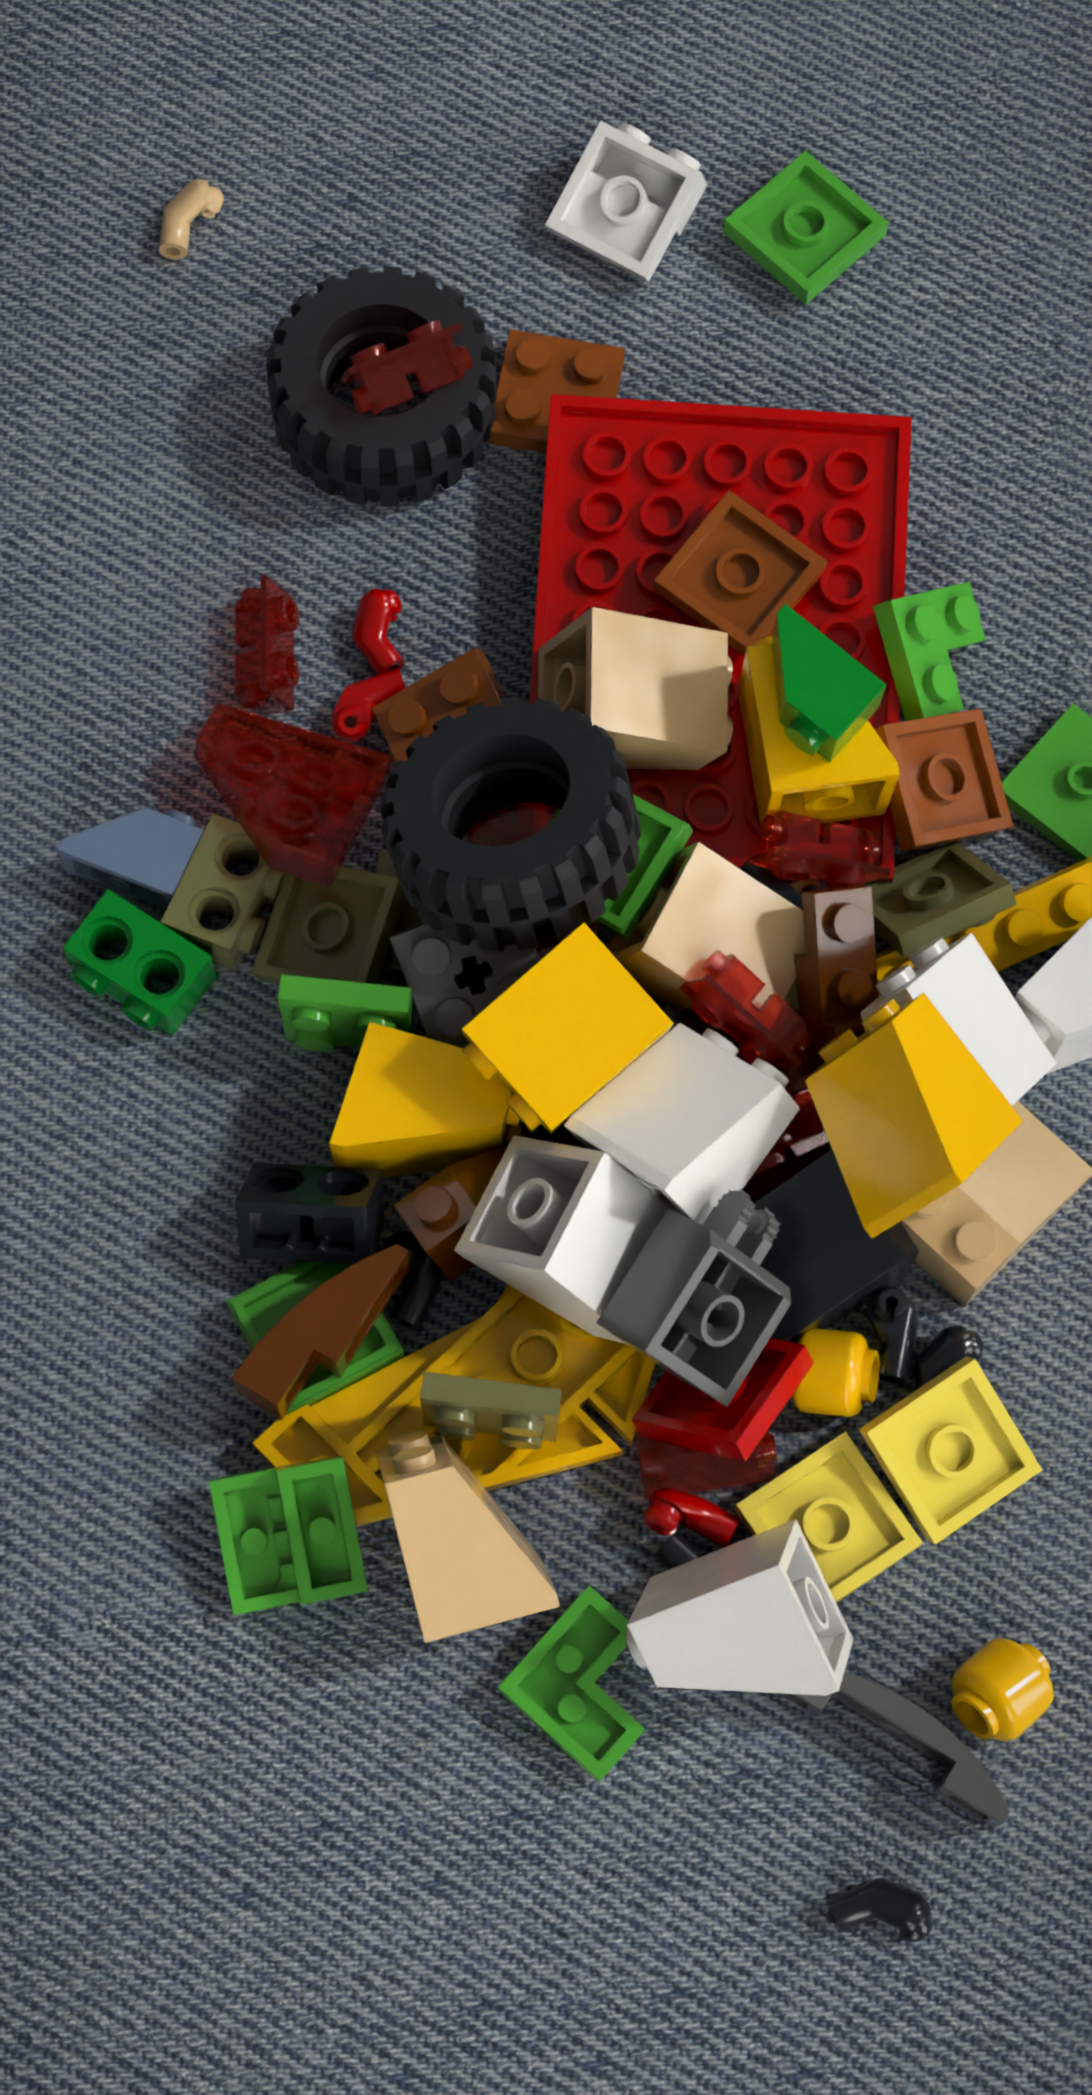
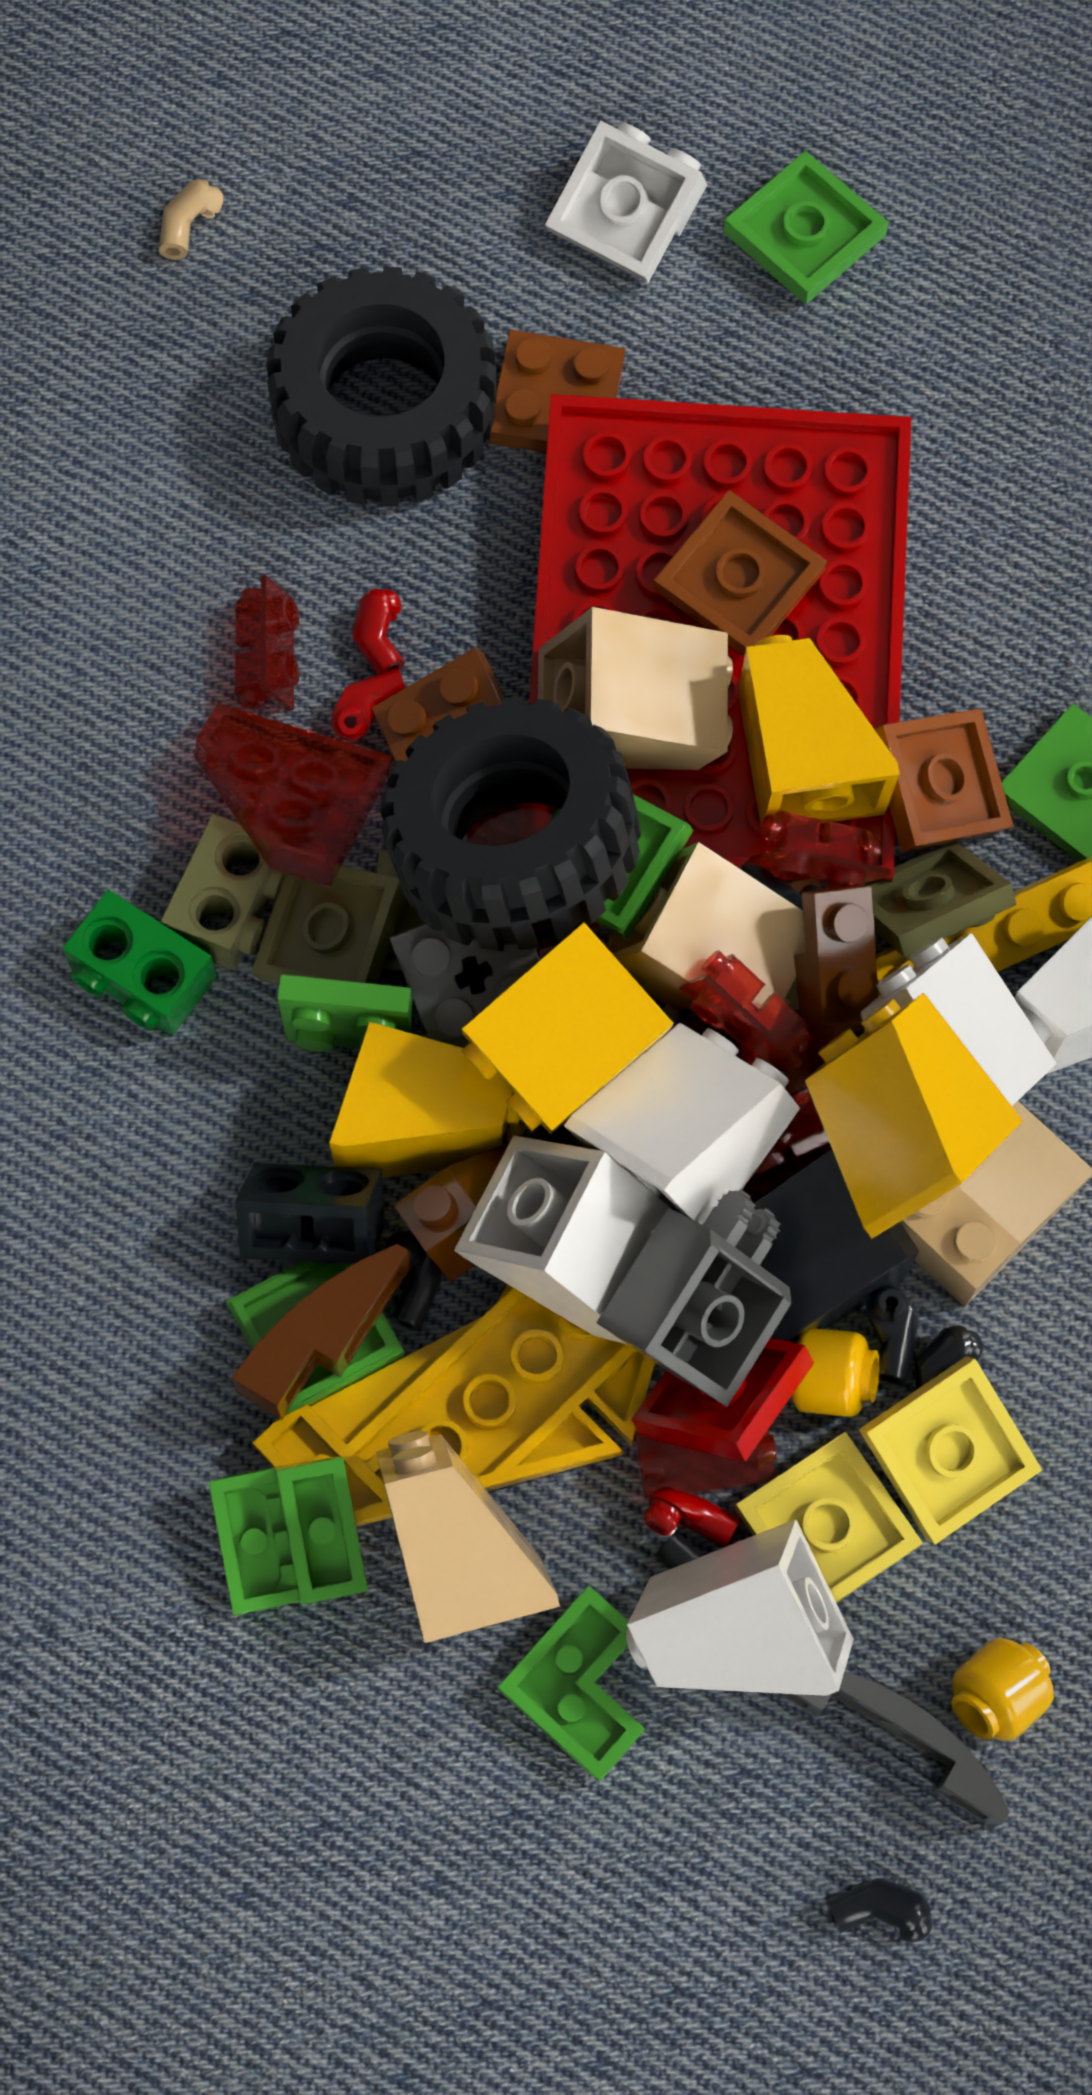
sand blue slope [57,807,204,911] -> none
clear red hinge [341,320,473,415] -> none
olive plate [420,1372,561,1449] -> none
green slope [772,604,887,763] -> none
bright green plate [873,582,986,721] -> none

